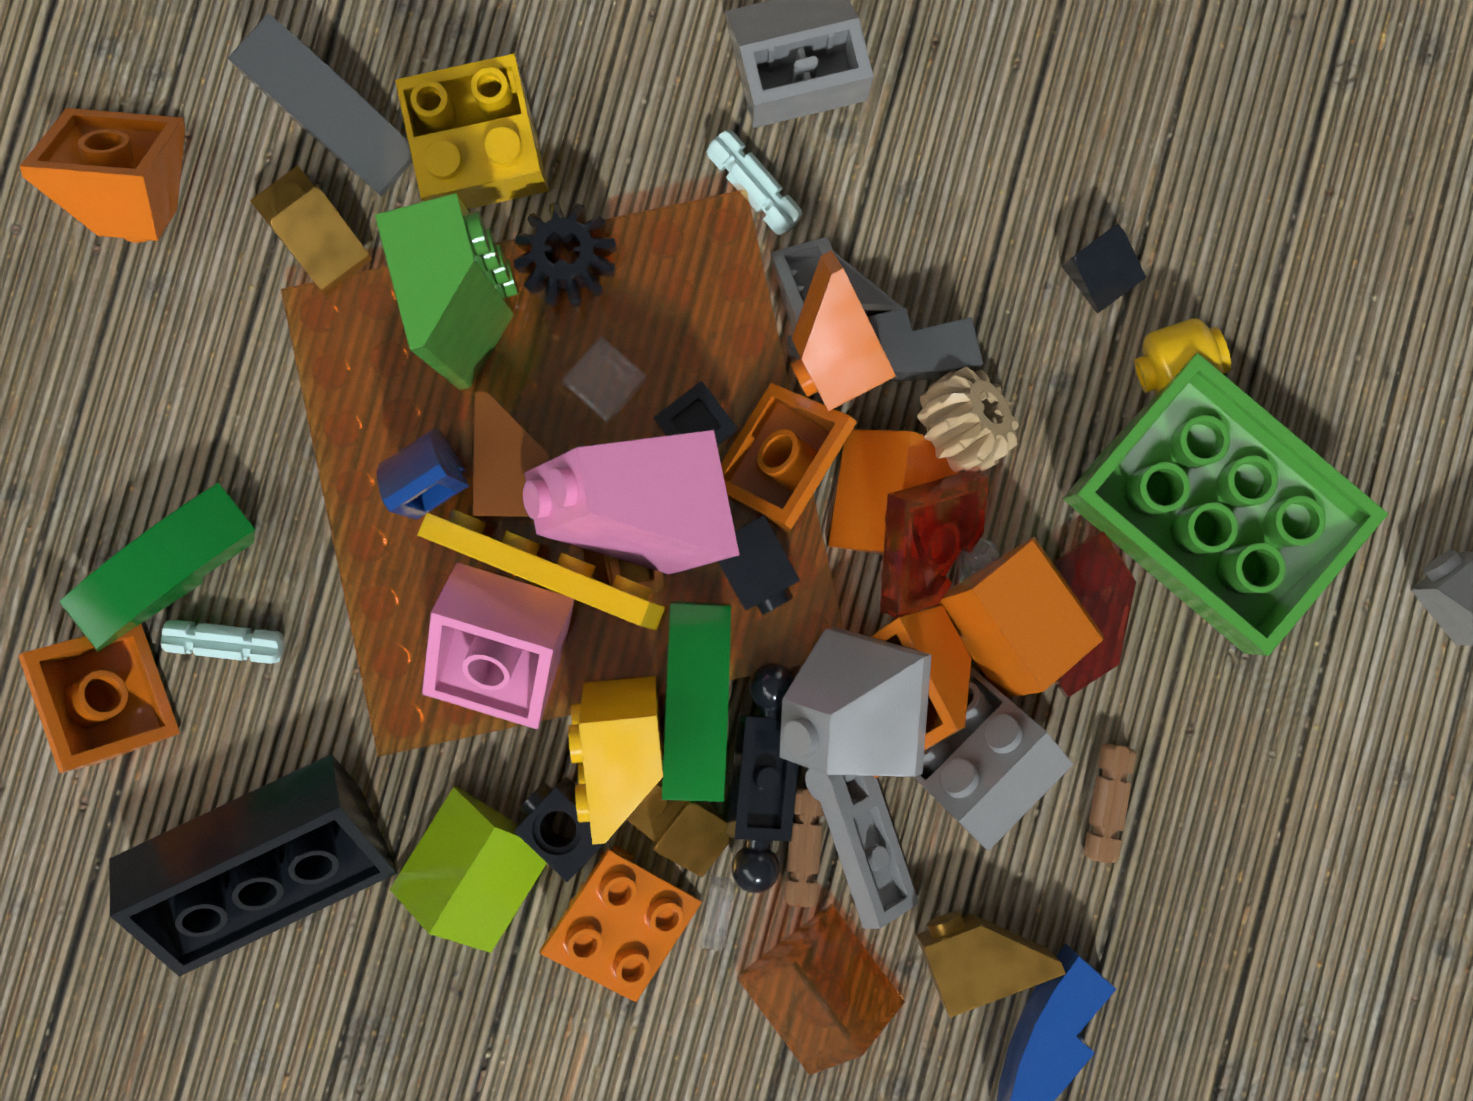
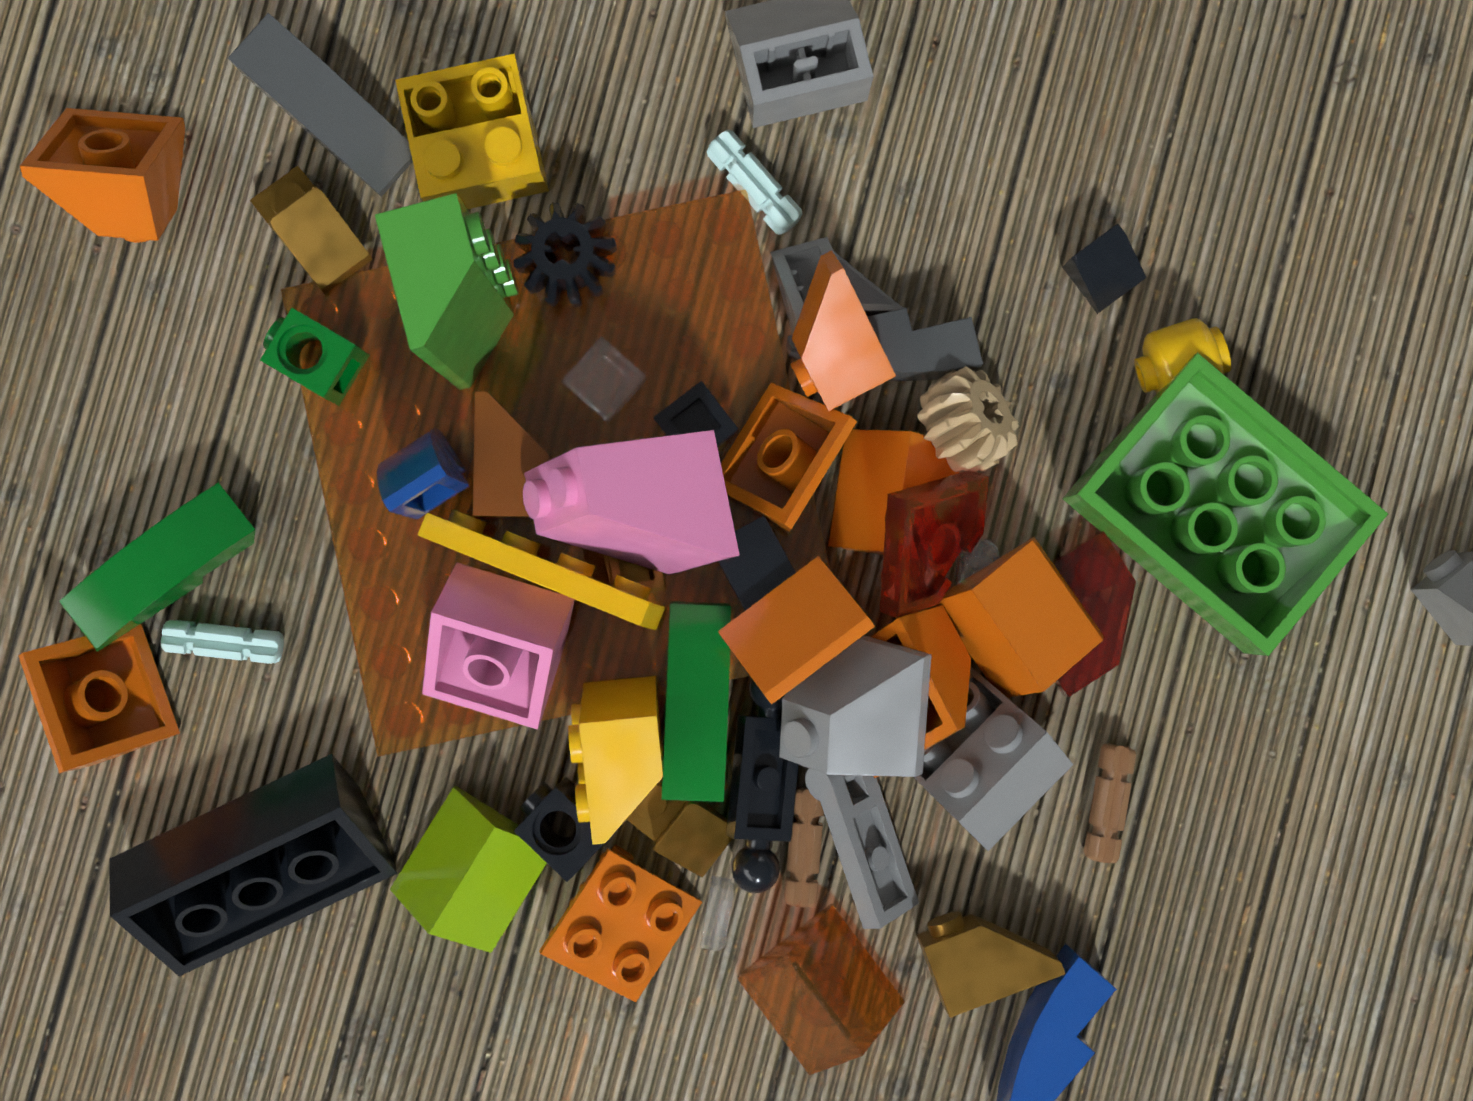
none -> green brick [260,308,370,406]
none -> orange slope [718,556,875,705]

